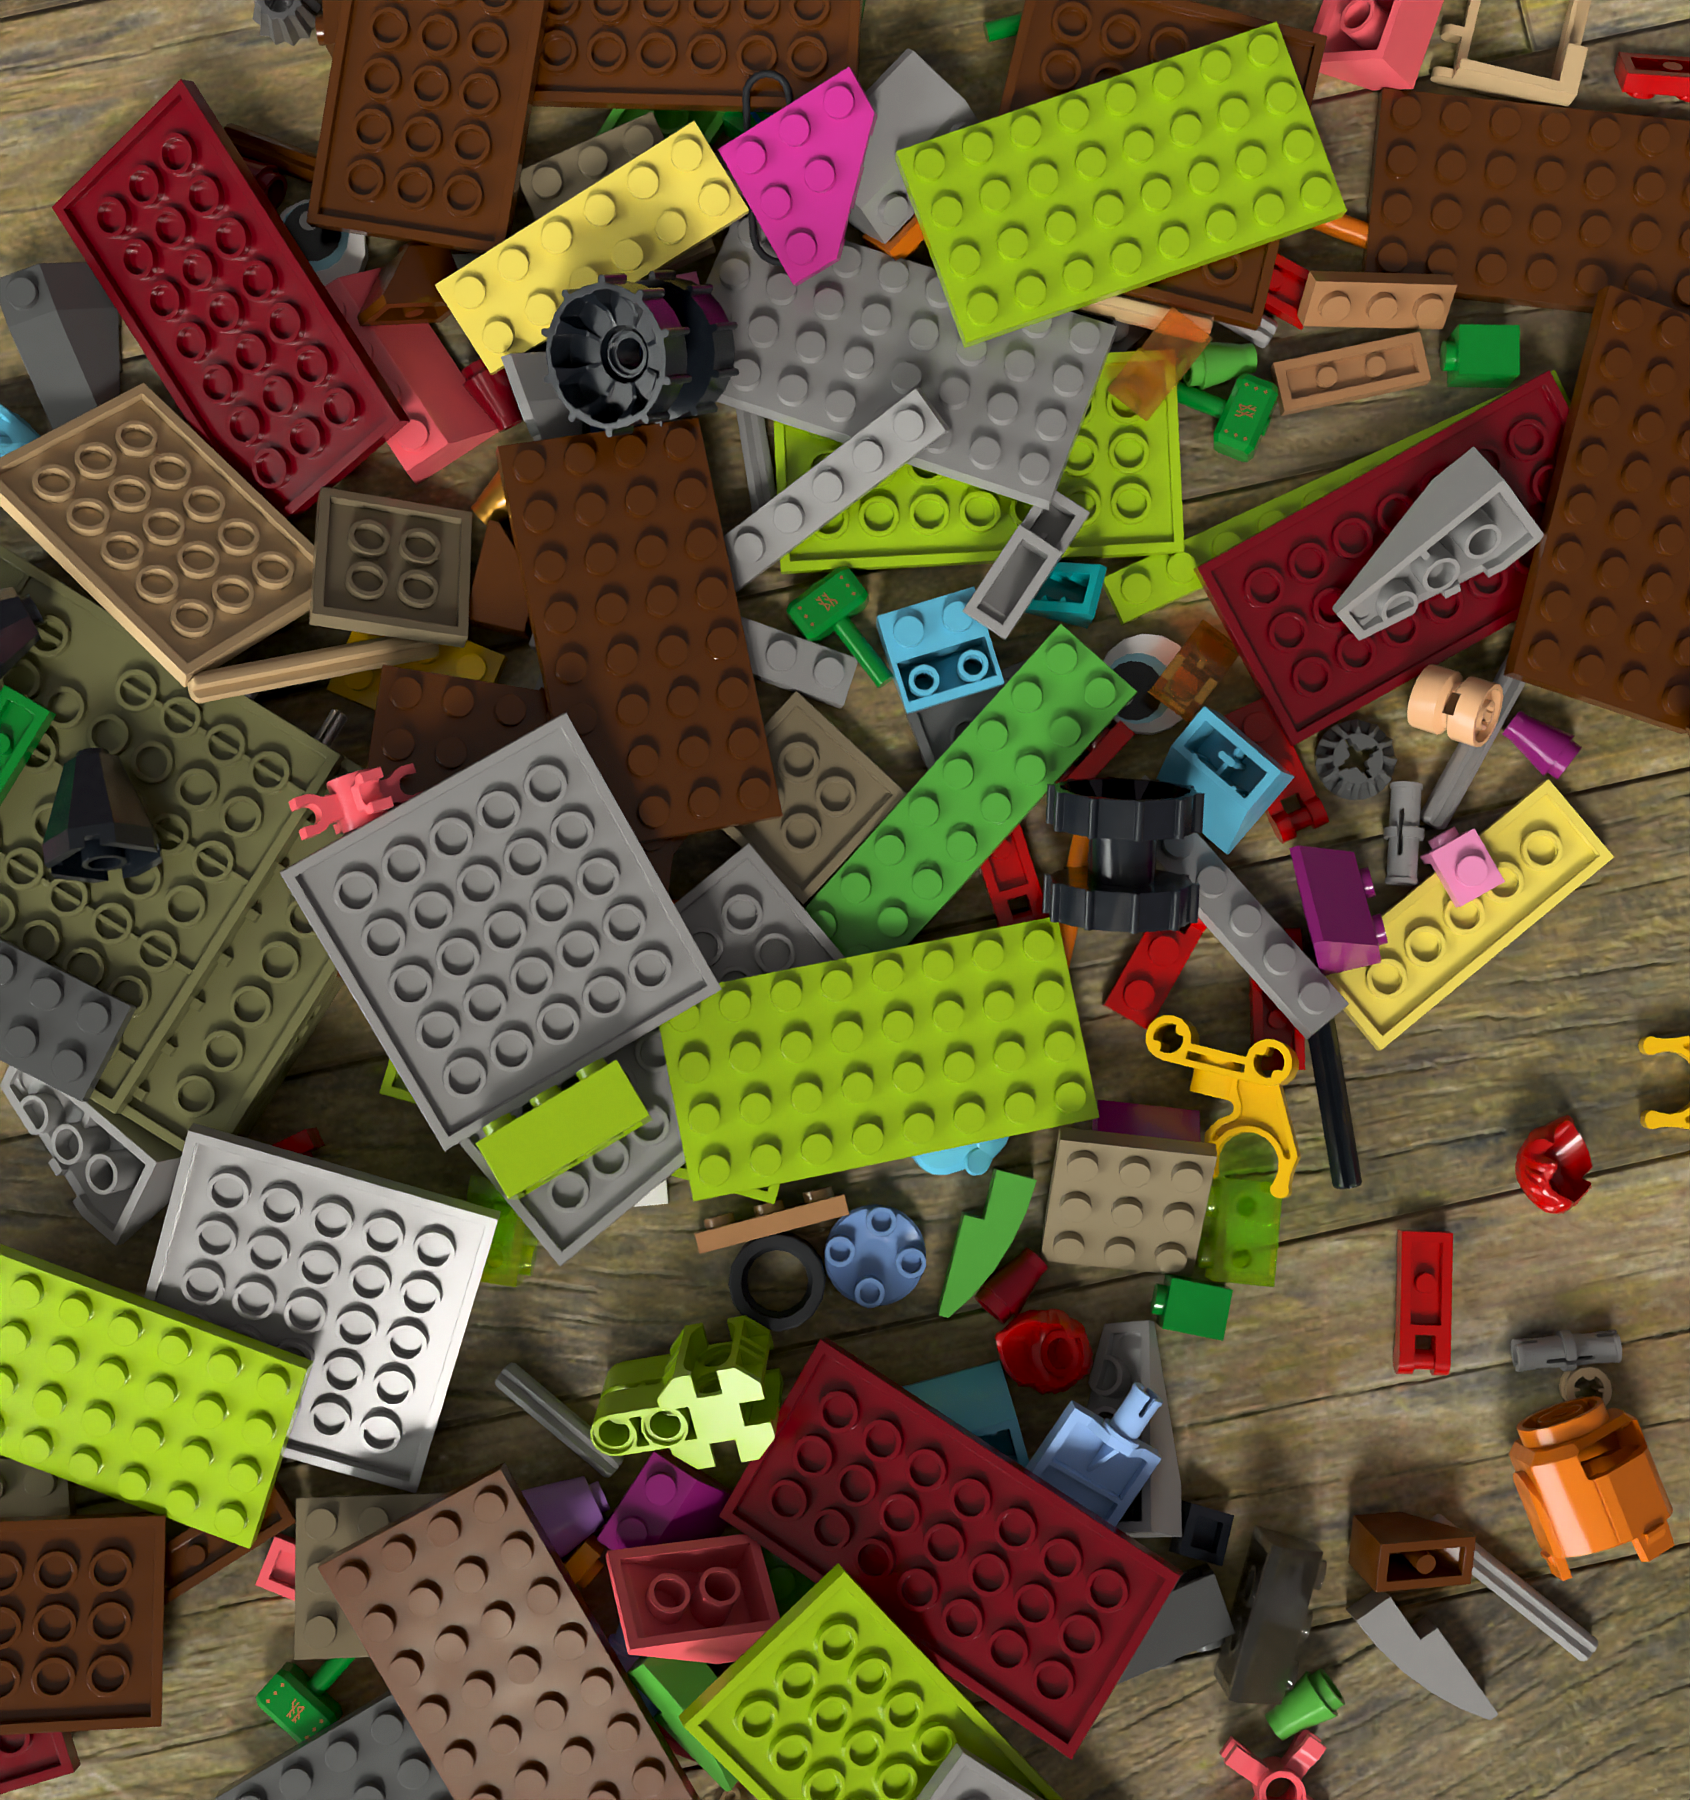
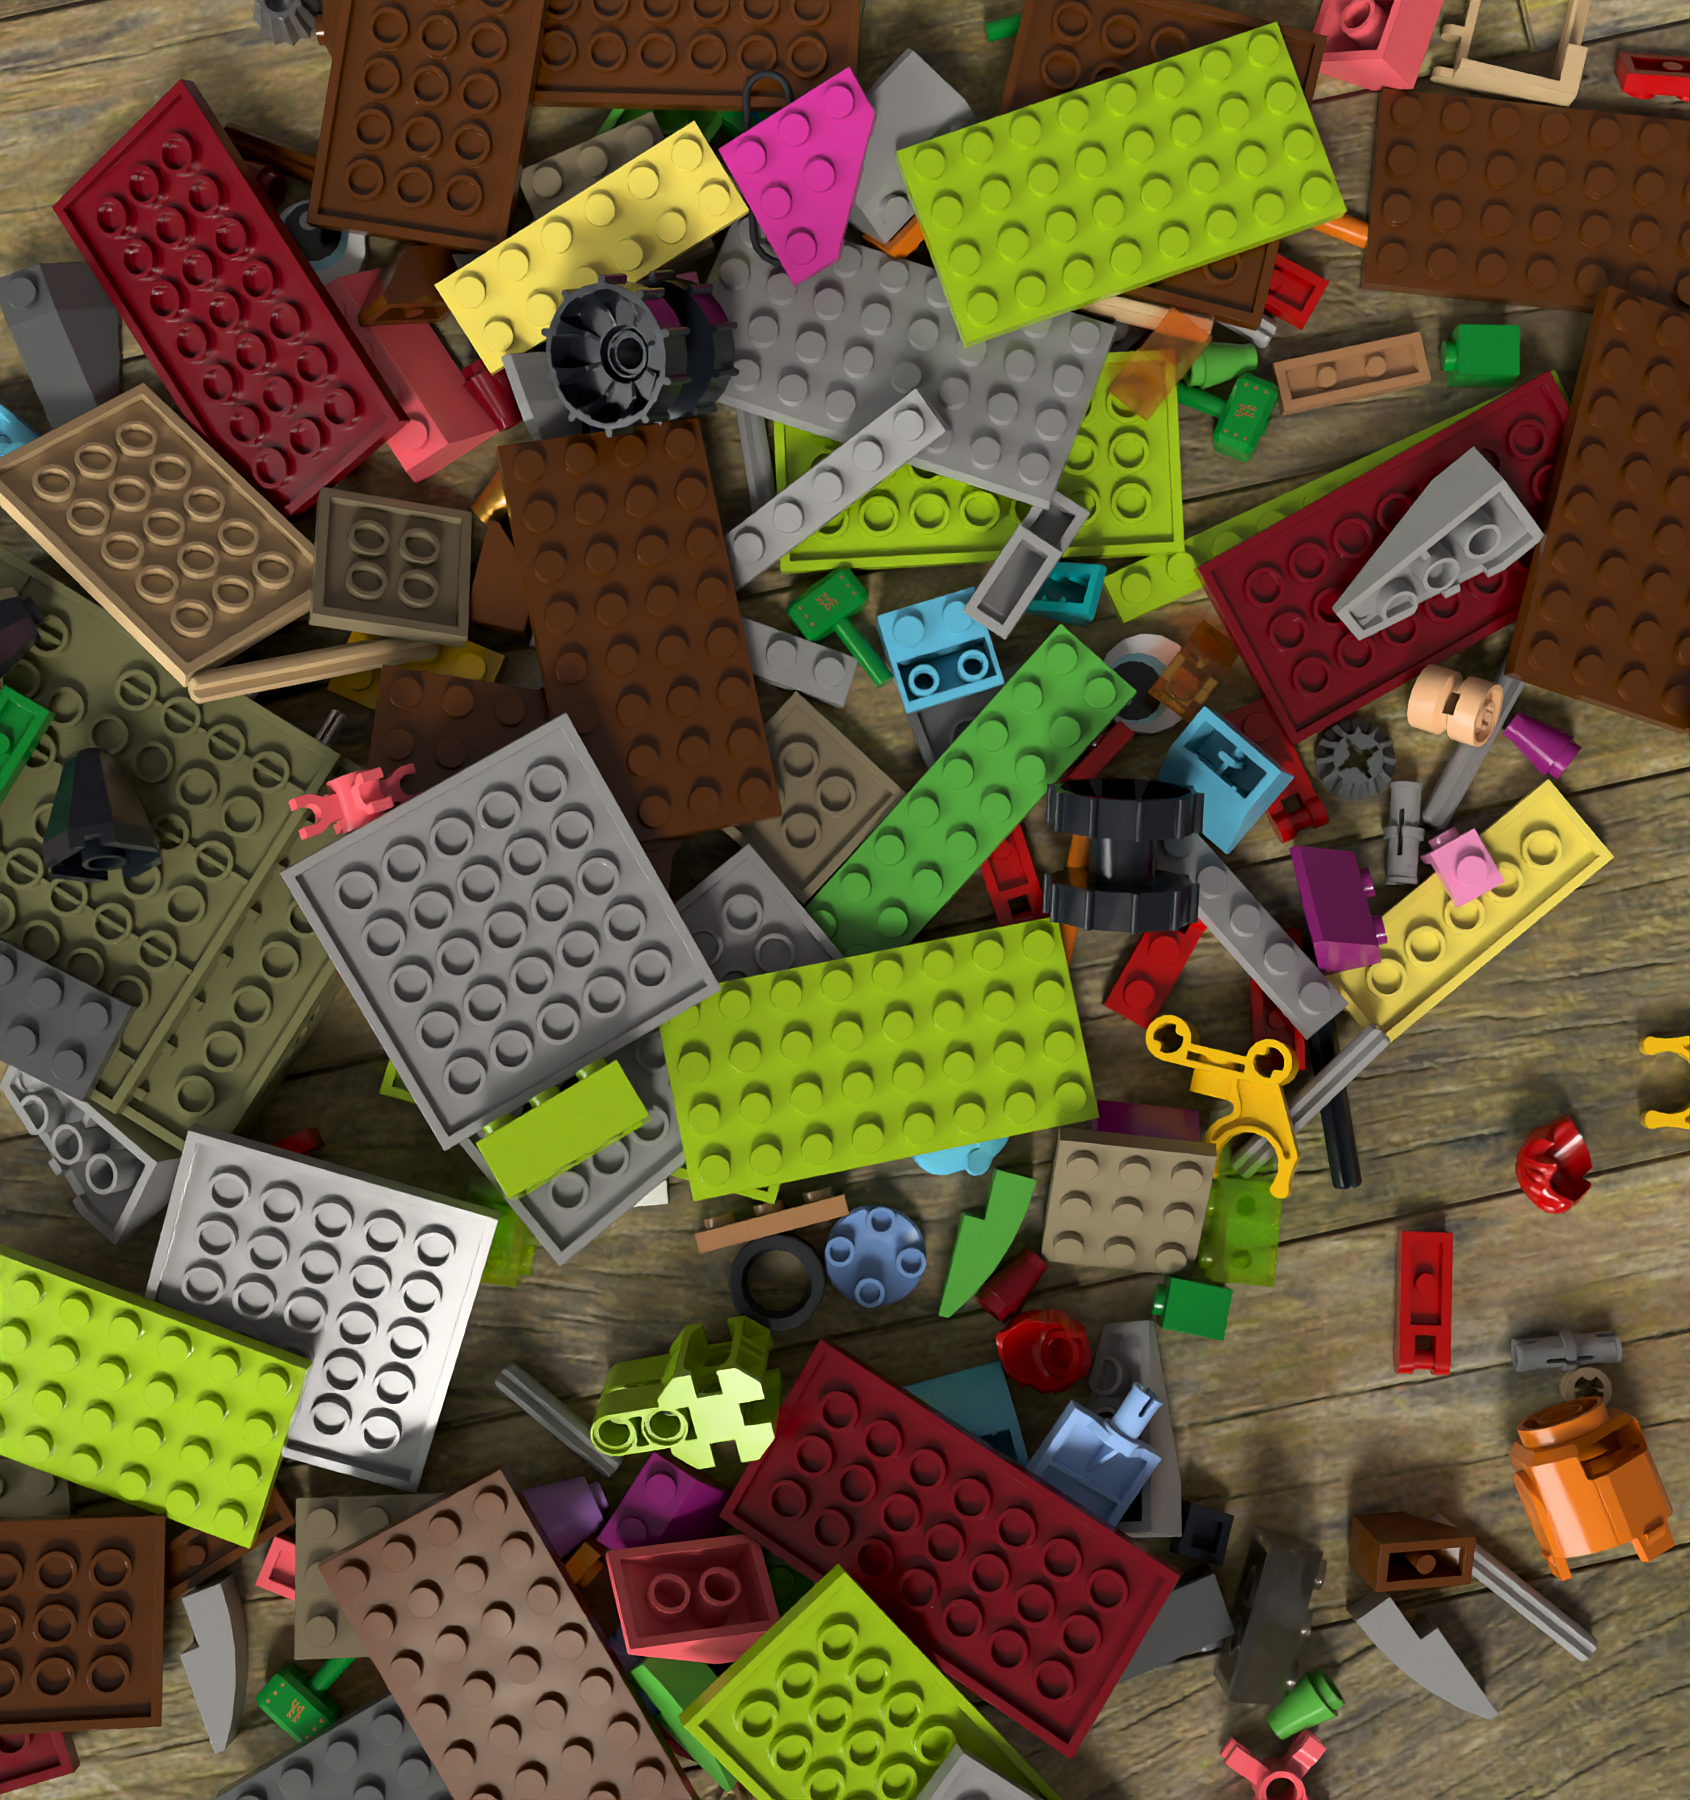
medium nougat plate [1297,271,1457,329] -> none
none -> light grey slope [180,1573,248,1754]
none -> light grey axle [1229,1024,1390,1179]

